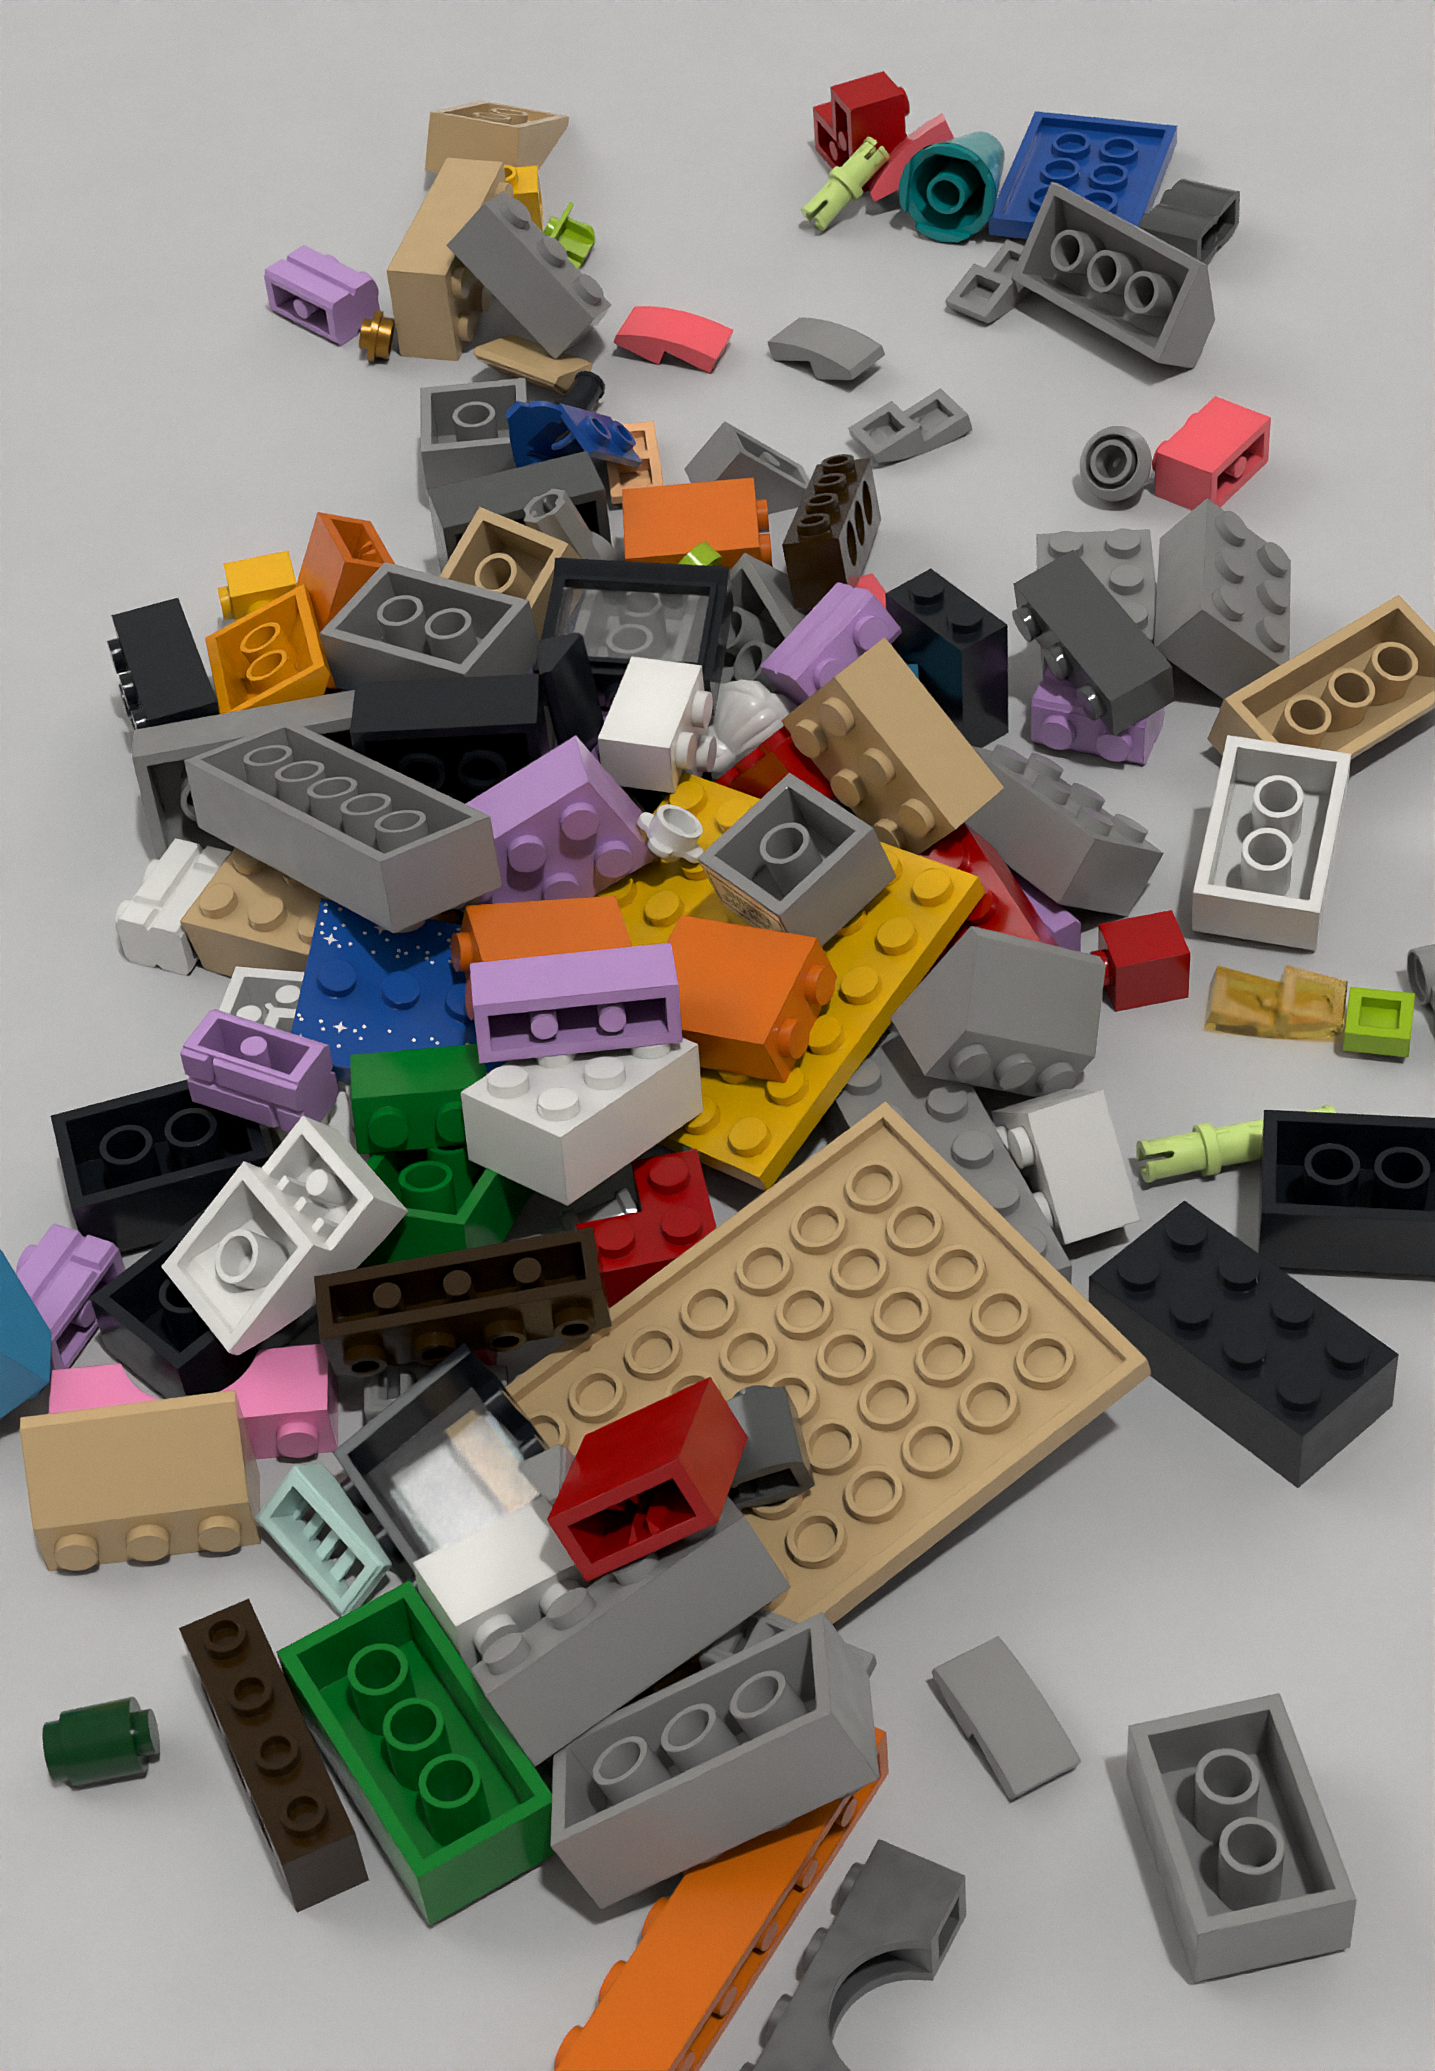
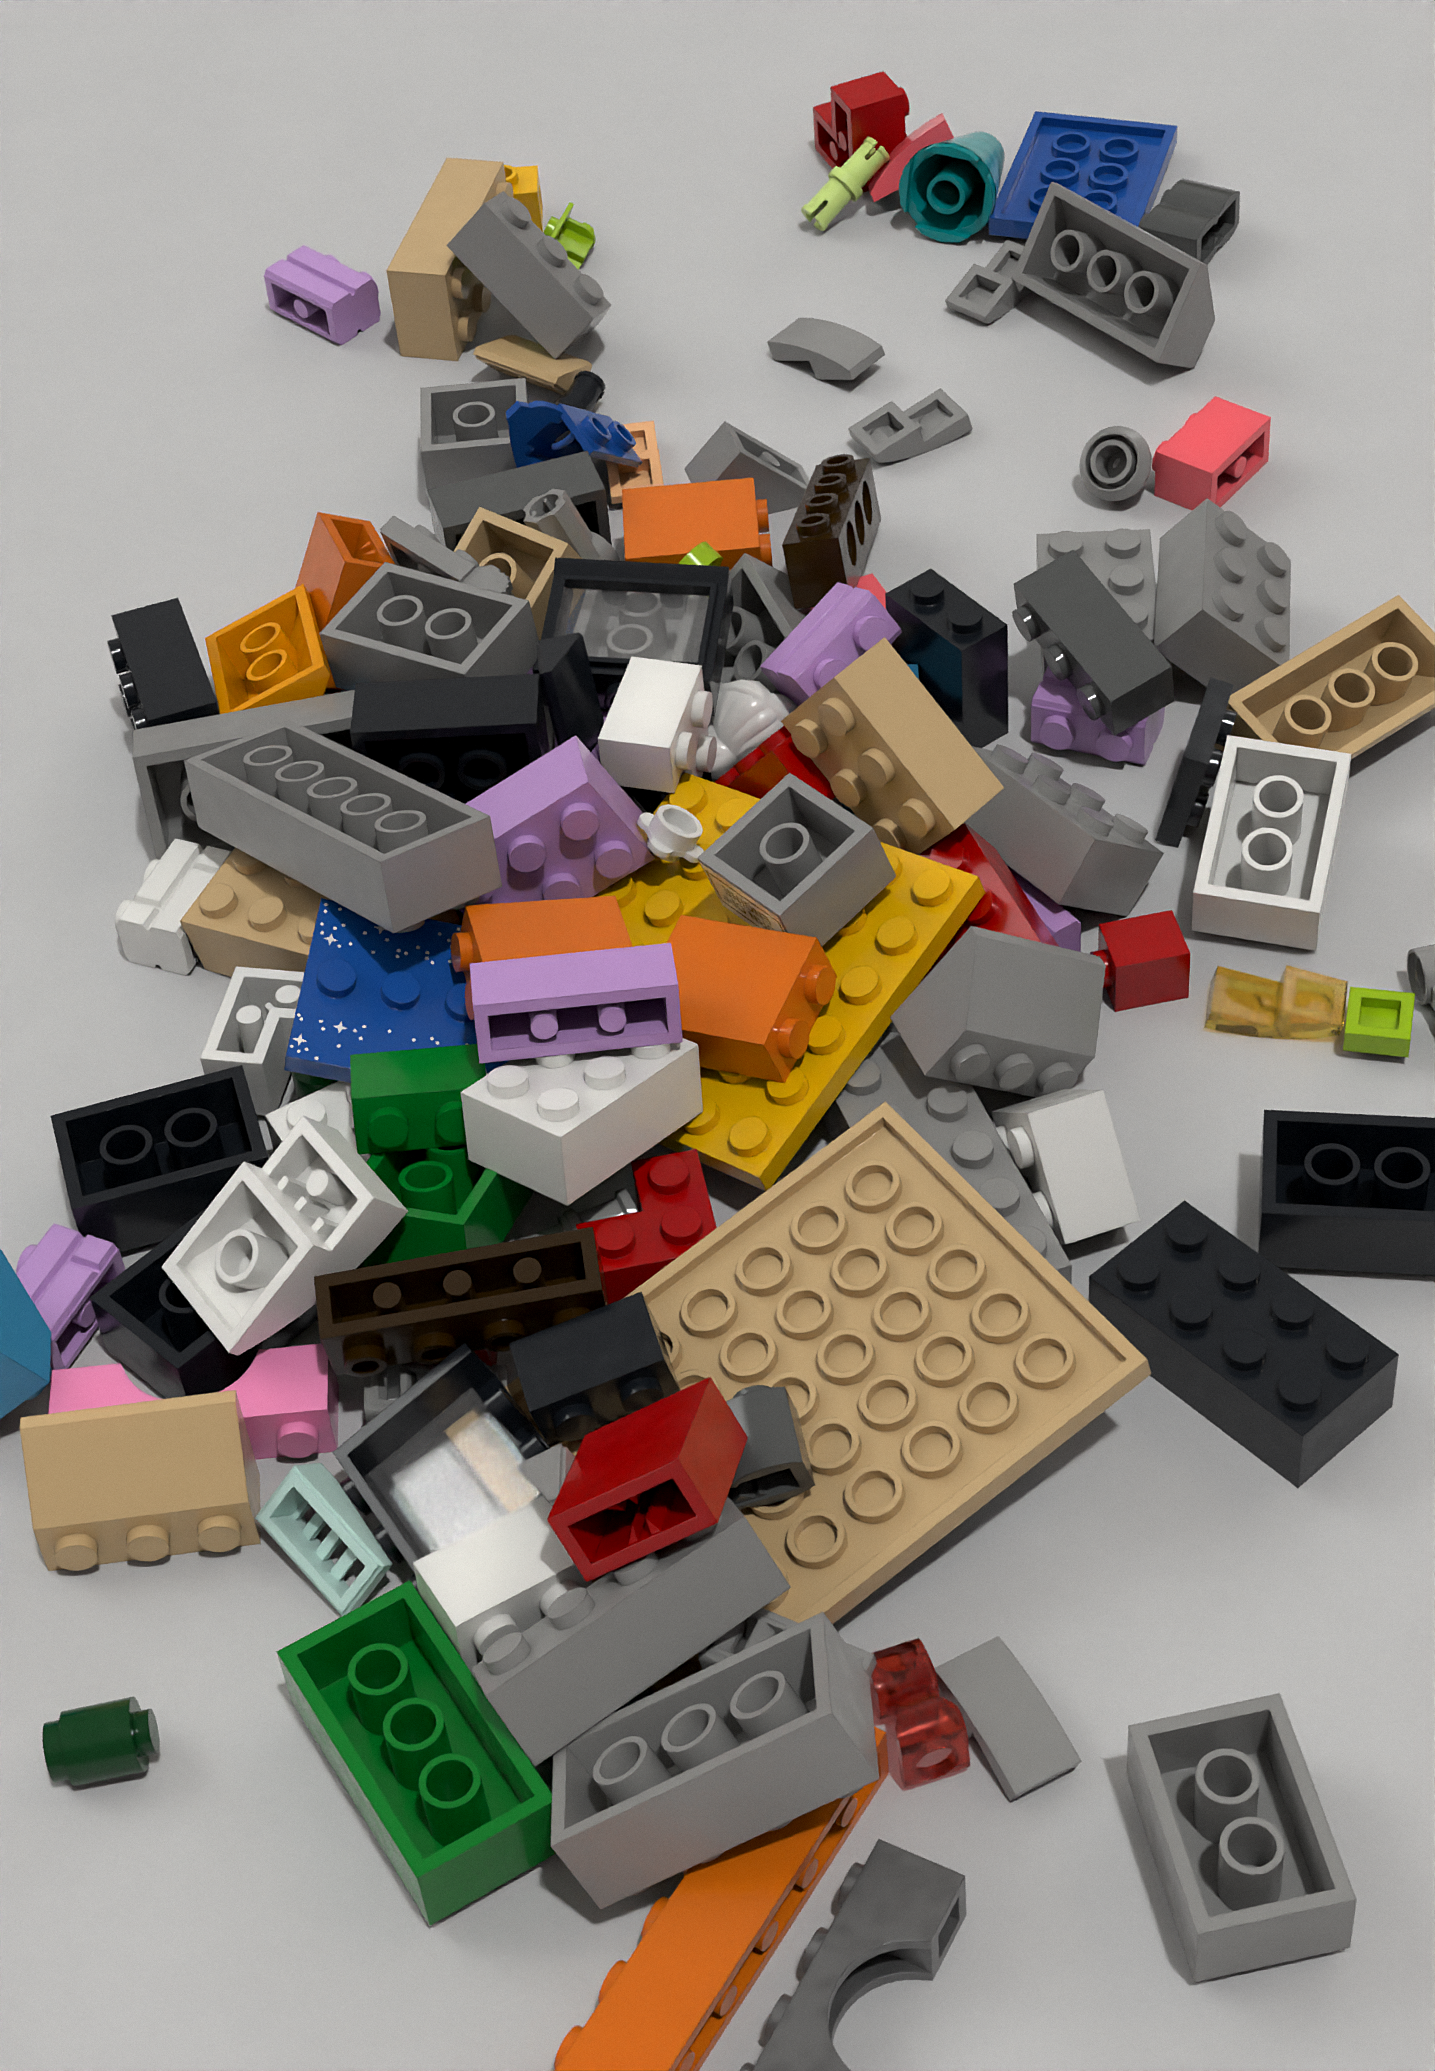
dark brown brick [179,1598,369,1913] -> none
lavender brick [180,1009,339,1133] -> none
yellow brick [217,550,297,621] -> none
pearl gold plate [359,310,395,362] -> none
tan slope [425,101,569,173] -> none
coral slope [613,306,734,374] -> none
yellowish green pin [1136,1105,1336,1183] -> none
none -> light grey hinge [380,515,515,597]
none -> black brick [509,1292,681,1447]
none -> clear red leg [869,1638,970,1788]
none -> black plate [1155,677,1237,848]

